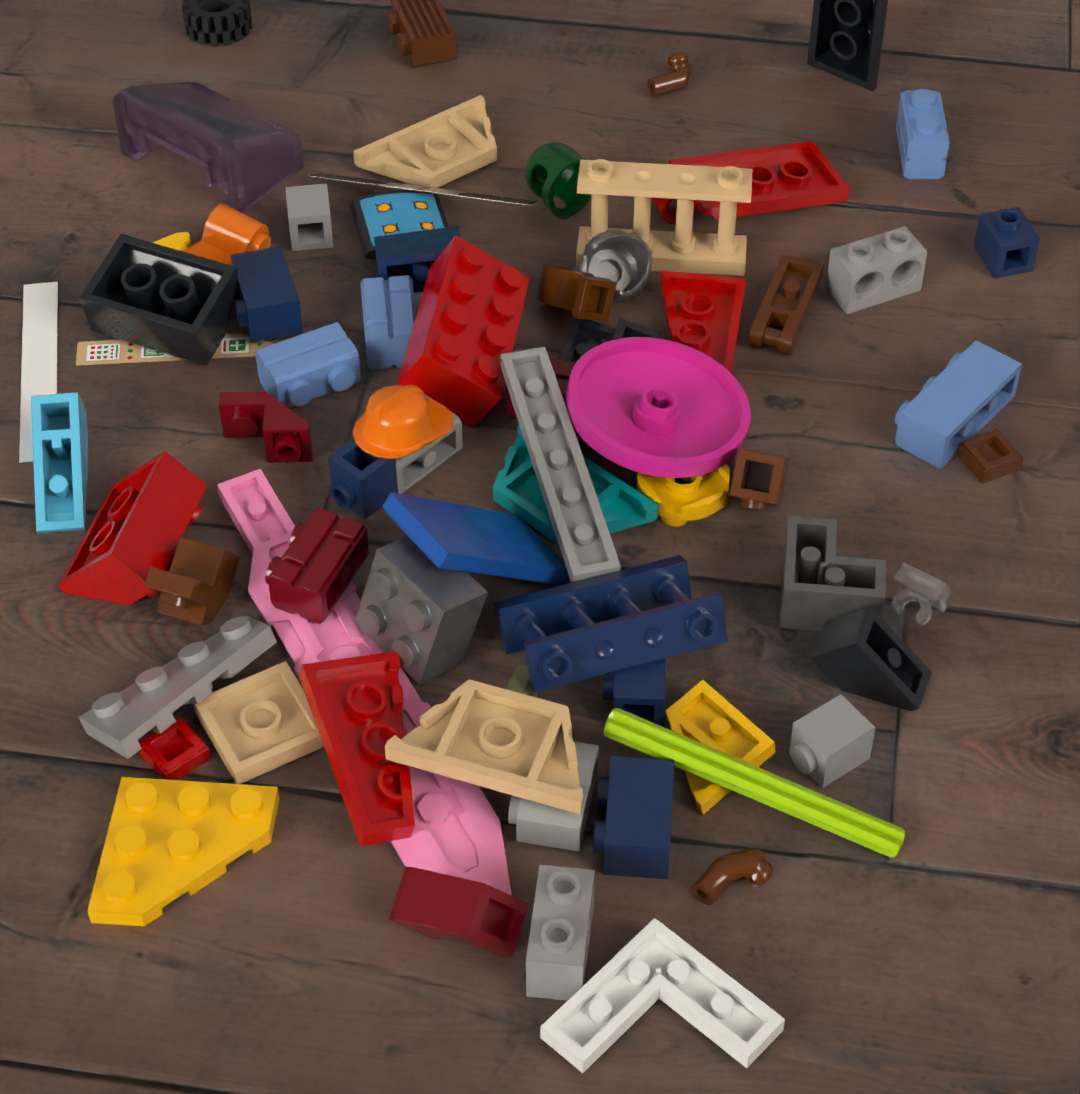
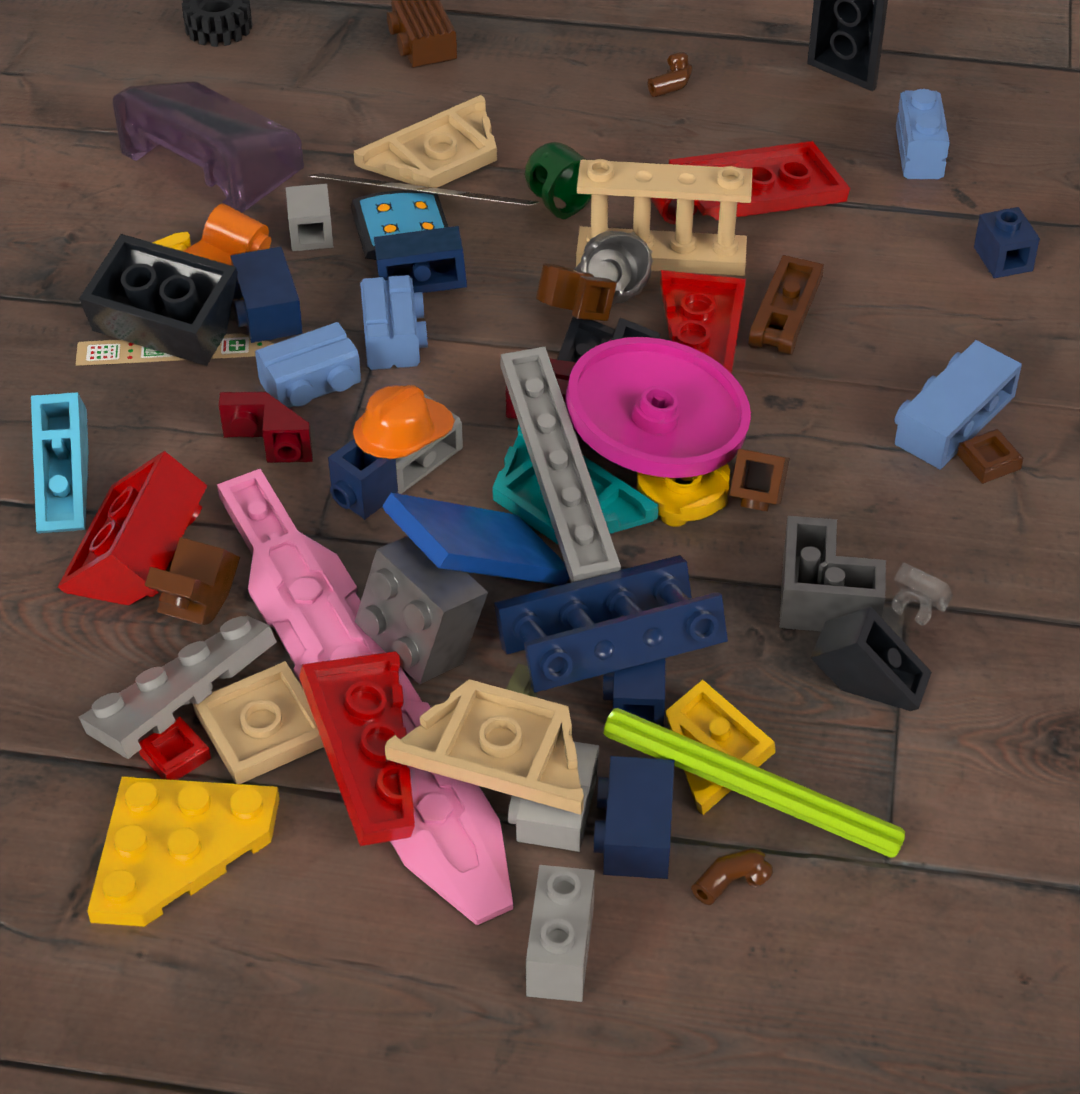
white sticker [19,282,58,463] -> none
dark red brick [265,508,369,624] -> none
dark red slope [389,867,529,957] -> none
red brick [396,235,530,428] -> none
white plate [540,918,785,1073] -> none
light grey brick [789,694,876,788] -> none
light grey brick [826,226,928,314] -> none

